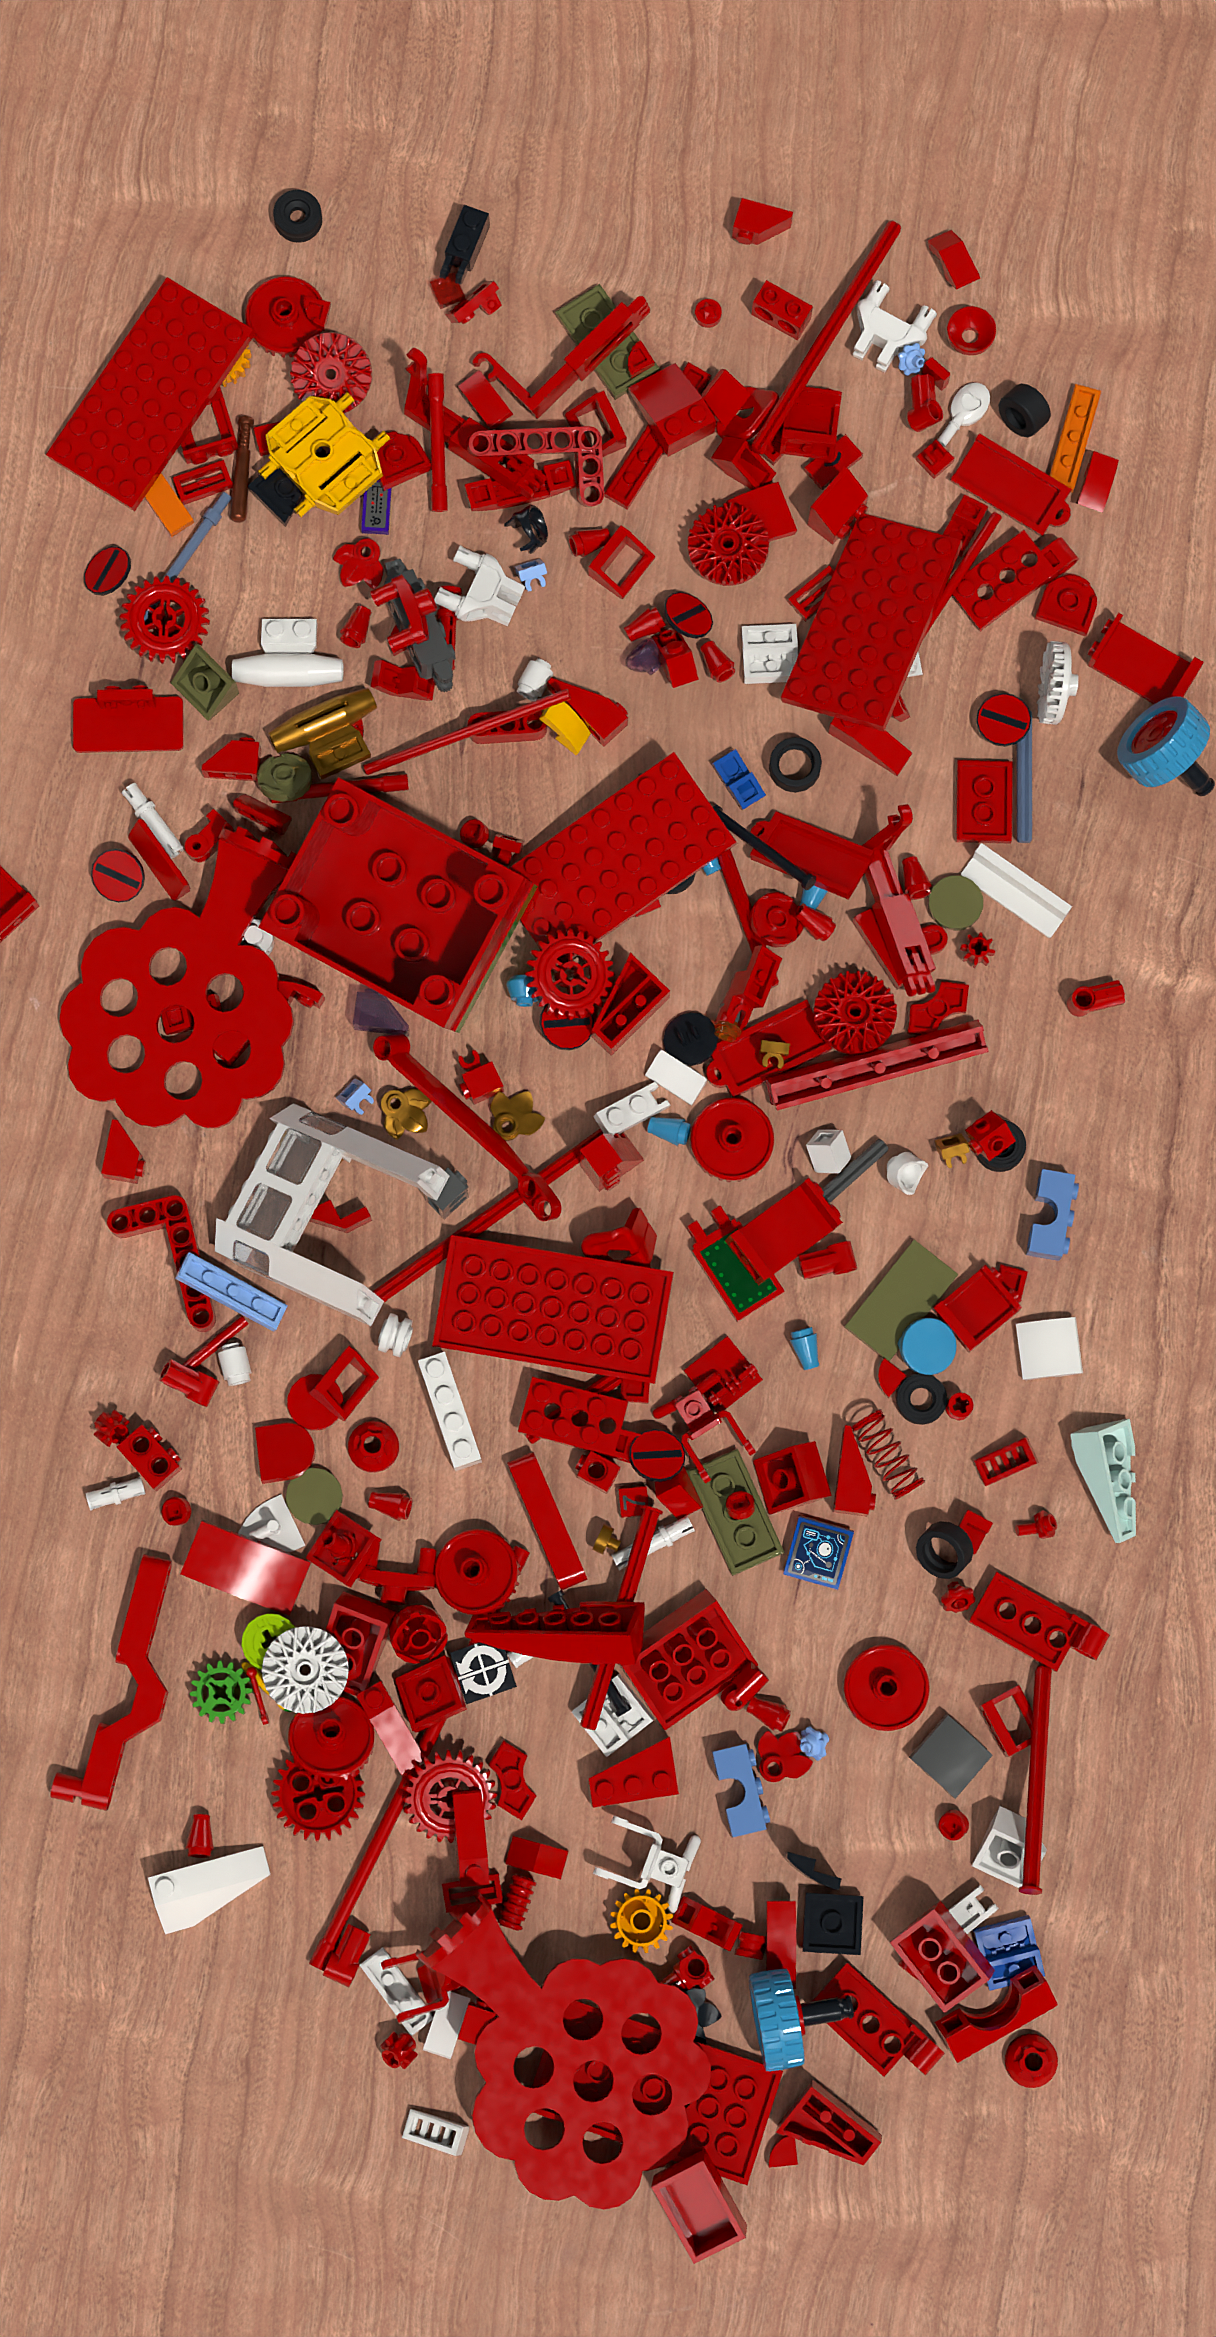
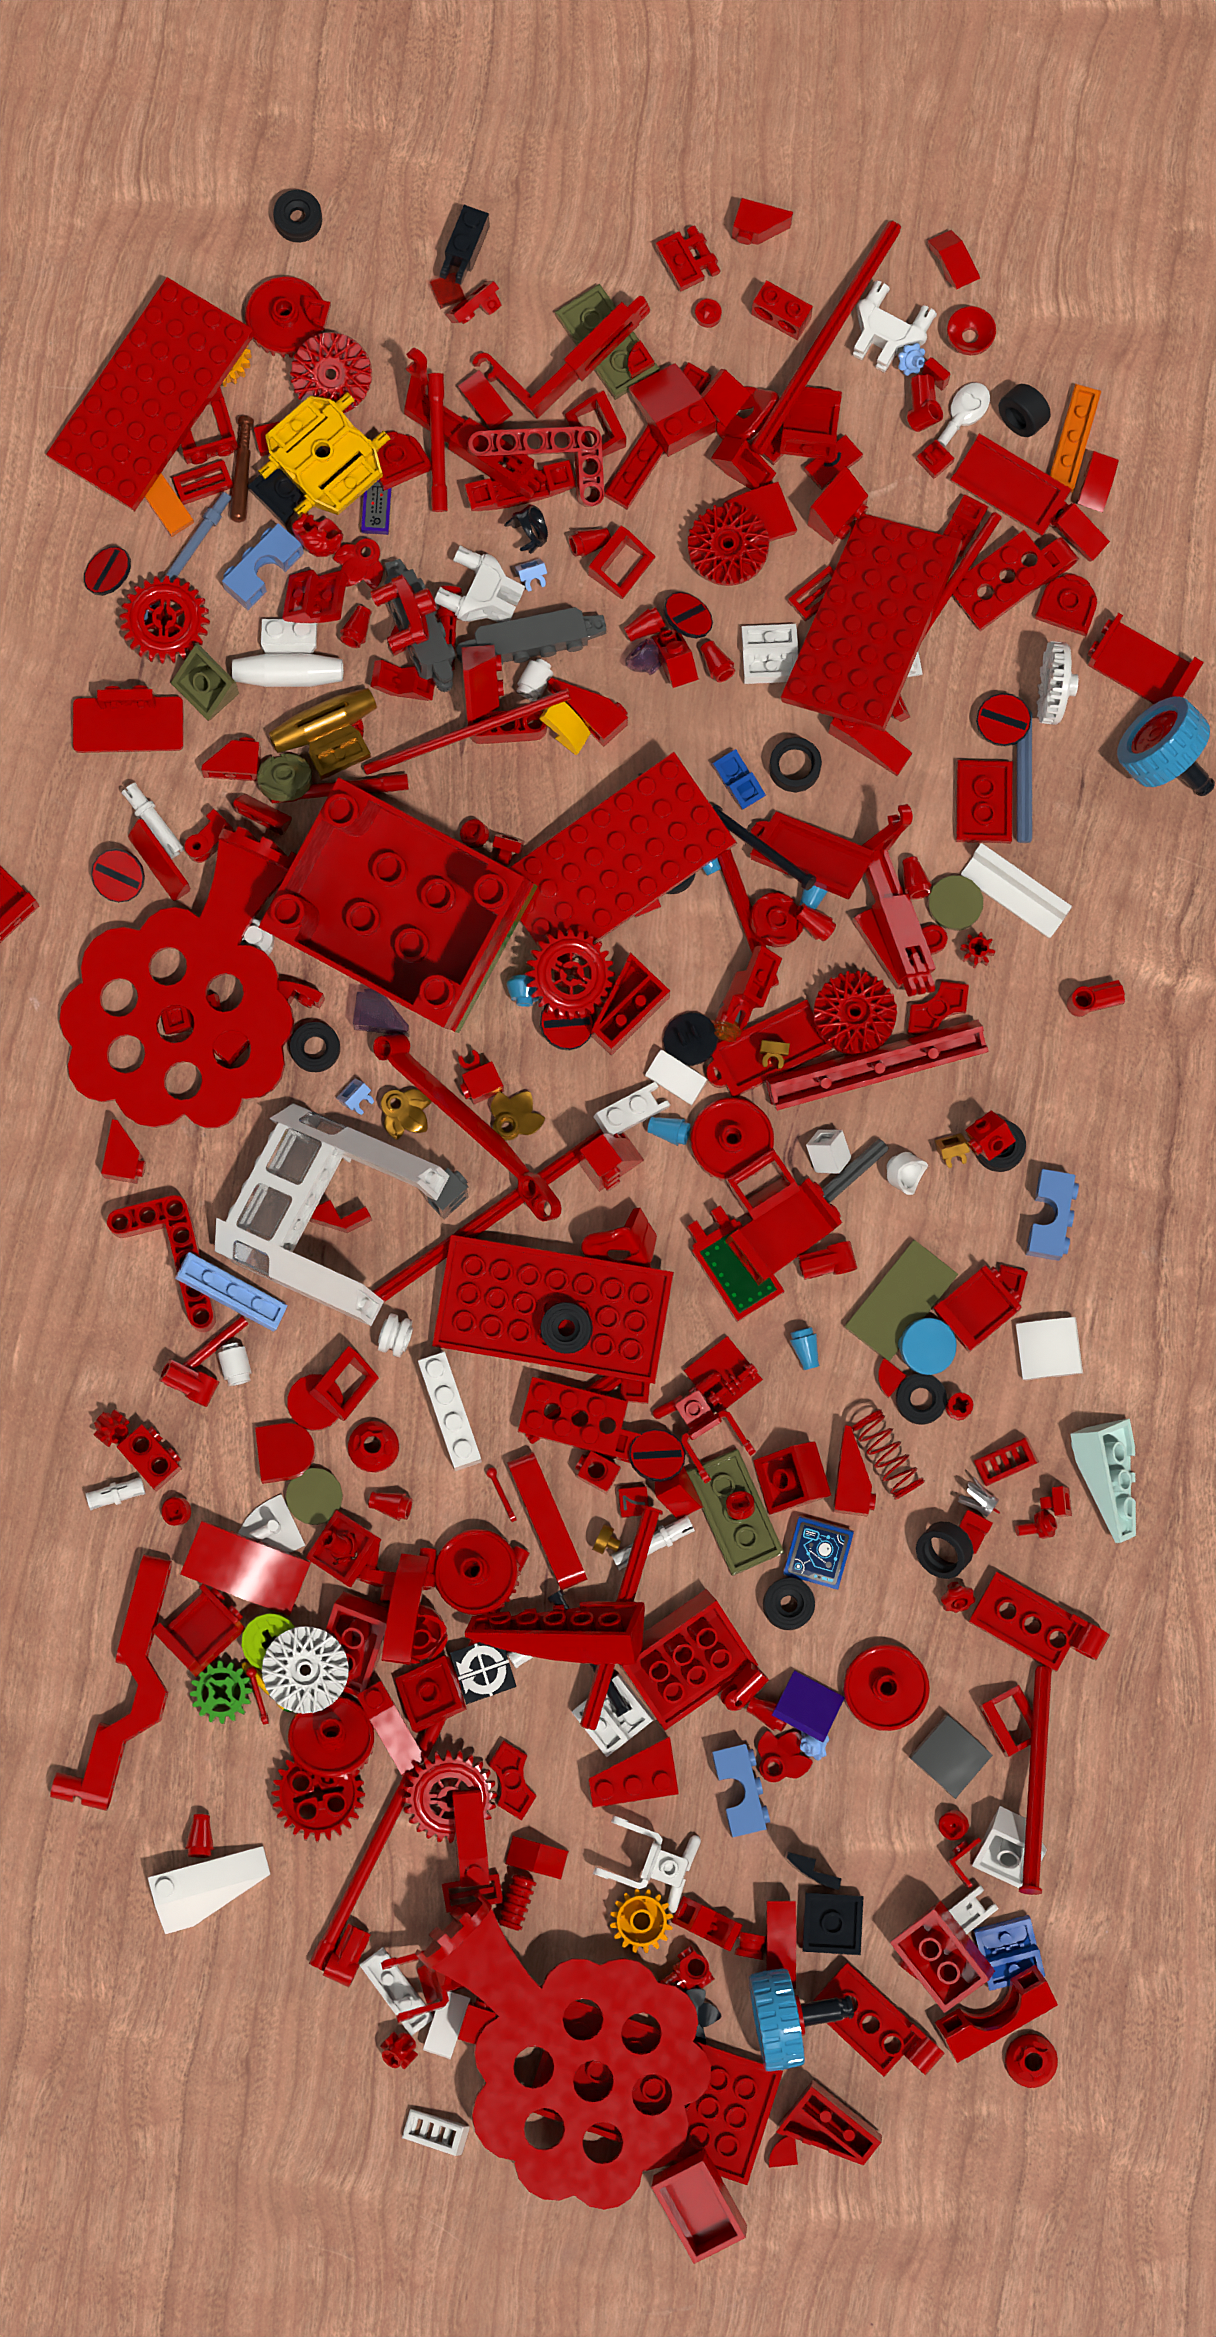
none -> red panel [152,1584,246,1677]
none -> medium blue arch [222,523,304,610]
none -> red slope [282,570,347,623]
none -> black tyre [290,1022,340,1073]
none -> red hair [292,513,344,557]
none -> red slope [382,1553,430,1665]
none -> dark grey hinge [456,607,607,665]
none -> red slope [461,645,504,721]
none -> red hinge [486,1467,517,1522]
none -> black tyre [541,1302,593,1354]
none -> red plate [656,225,721,292]
none -> red tile [726,1148,800,1220]
none -> black tyre [763,1578,815,1630]
none -> dark purple tile [772,1670,845,1742]
none -> red bracket [946,1837,982,1888]
none -> flat silver piece [958,1477,1000,1517]
none -> red tile [1040,1486,1072,1517]
none -> red tile [1053,503,1110,562]

